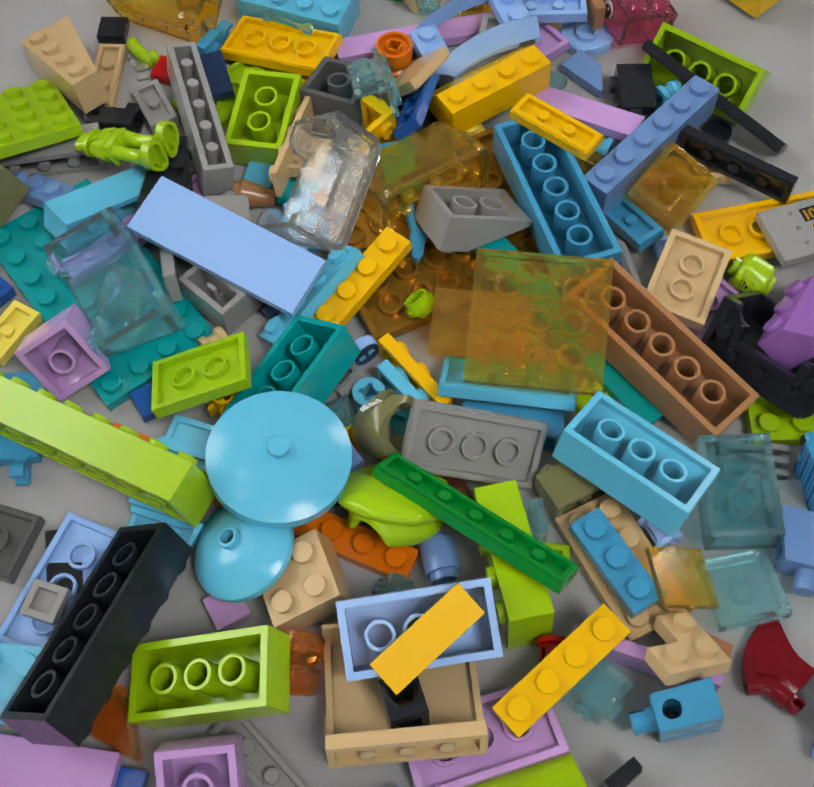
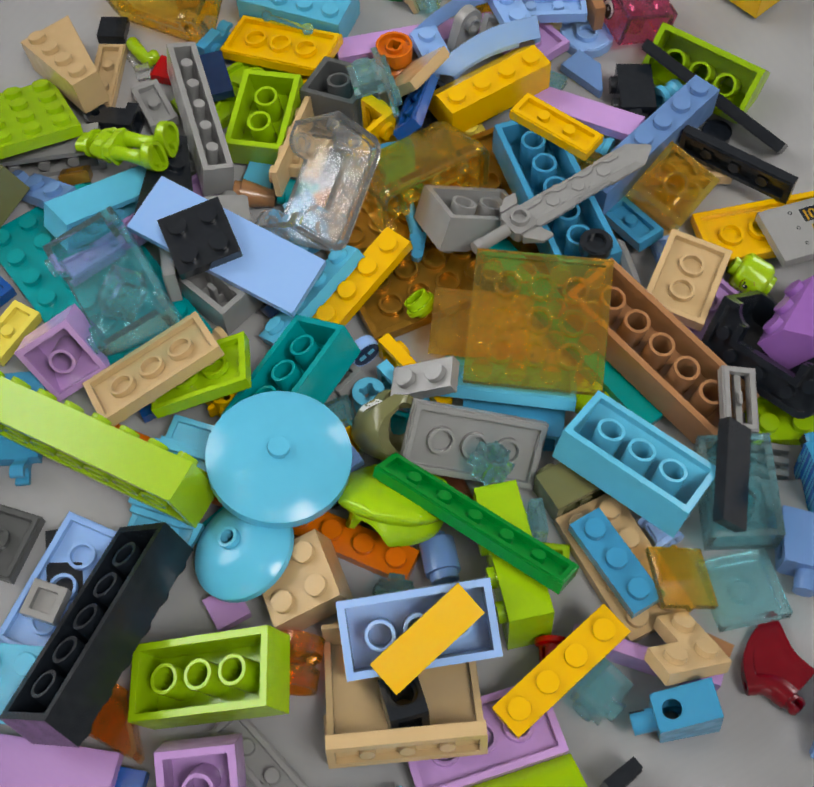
none -> pearl gold tile [58,164,93,185]
none -> tan plate [82,311,225,426]
none -> black plate [157,196,243,280]
none -> light grey plate [390,356,460,399]
none -> light grey plate [446,4,482,52]
none -> clear light blue gear [467,440,515,486]
none -> light grey sword [470,144,652,256]
none -> black tile [579,228,613,262]
none -> black tile [713,416,751,533]
none -> light grey tile [717,365,759,437]

